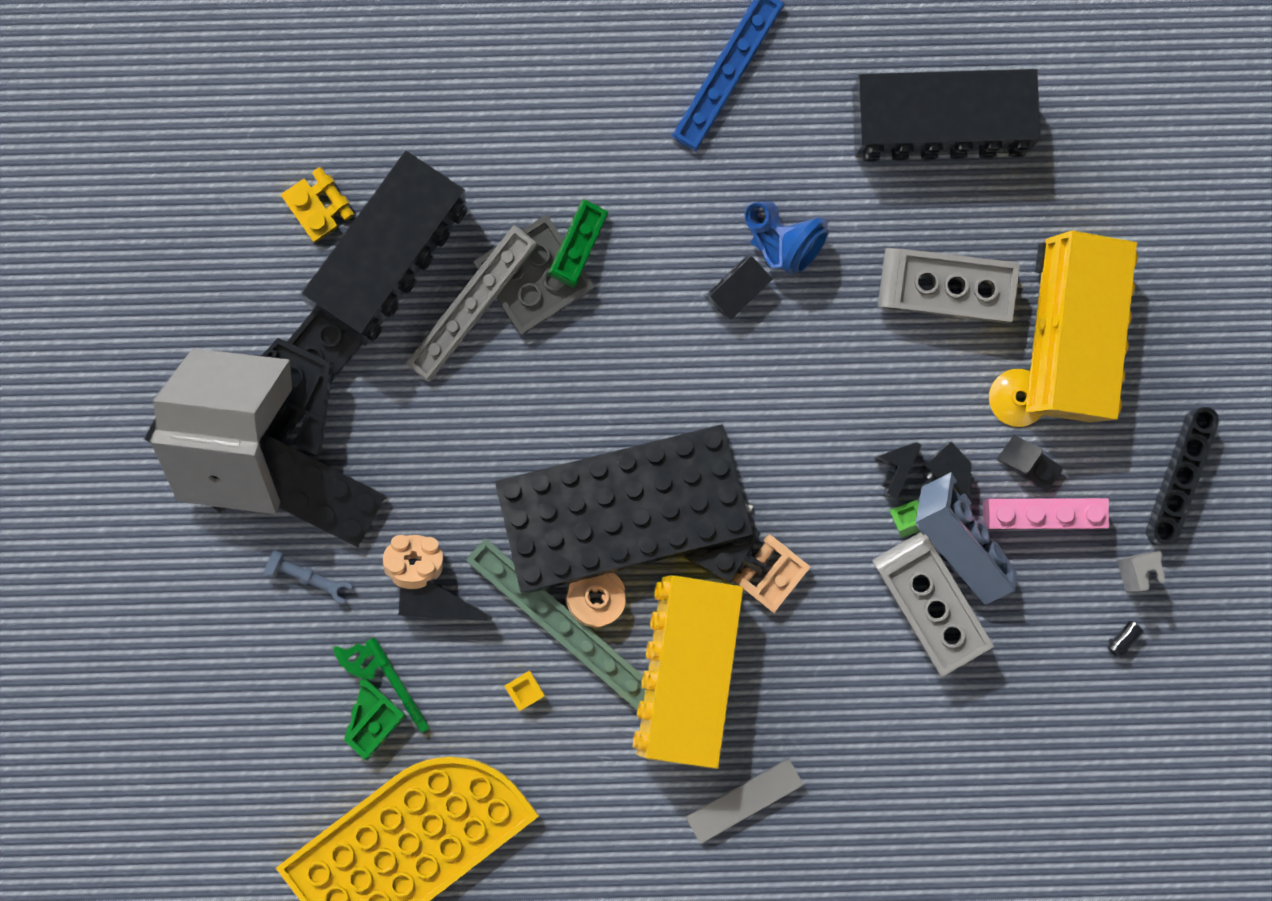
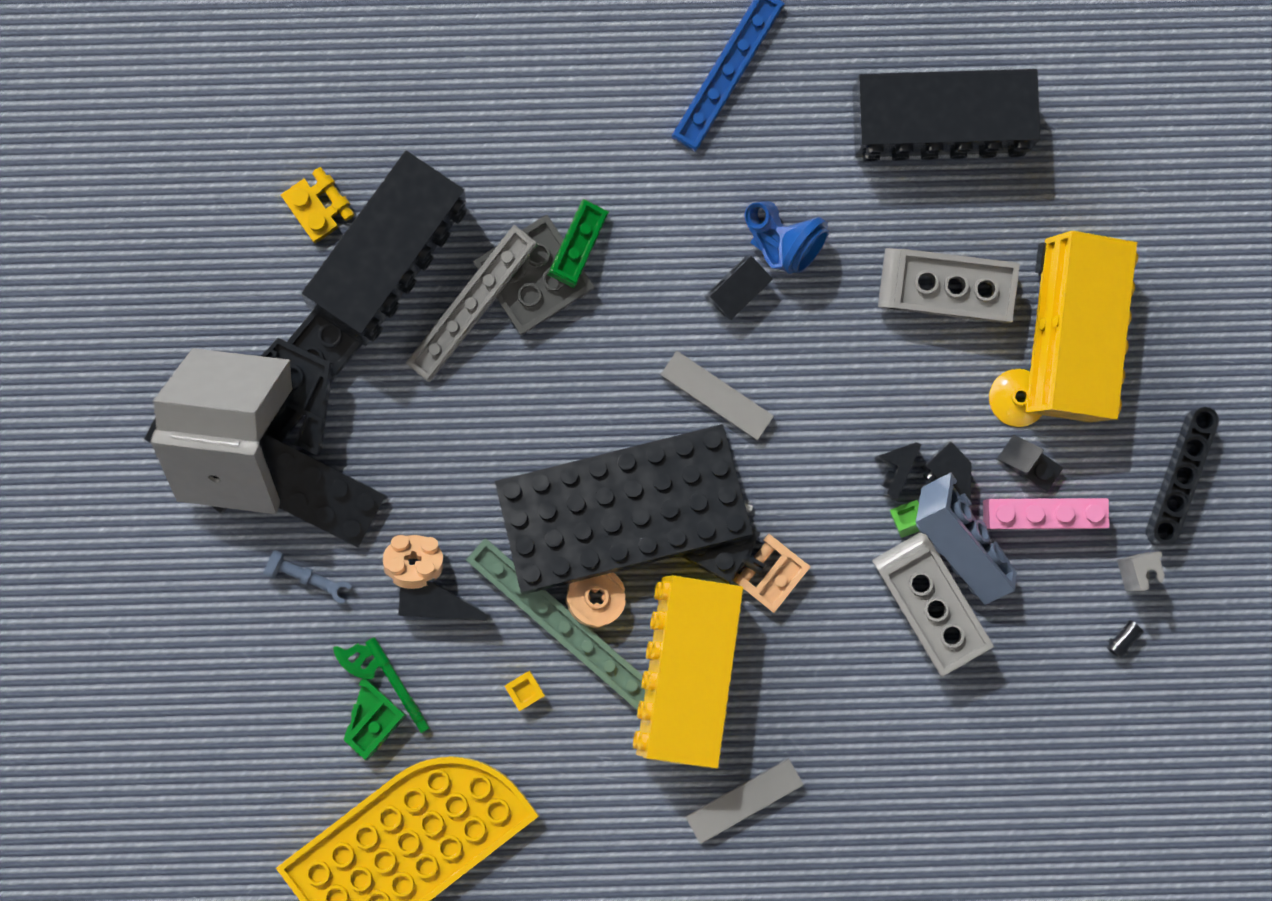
none -> light grey tile [660,351,774,441]

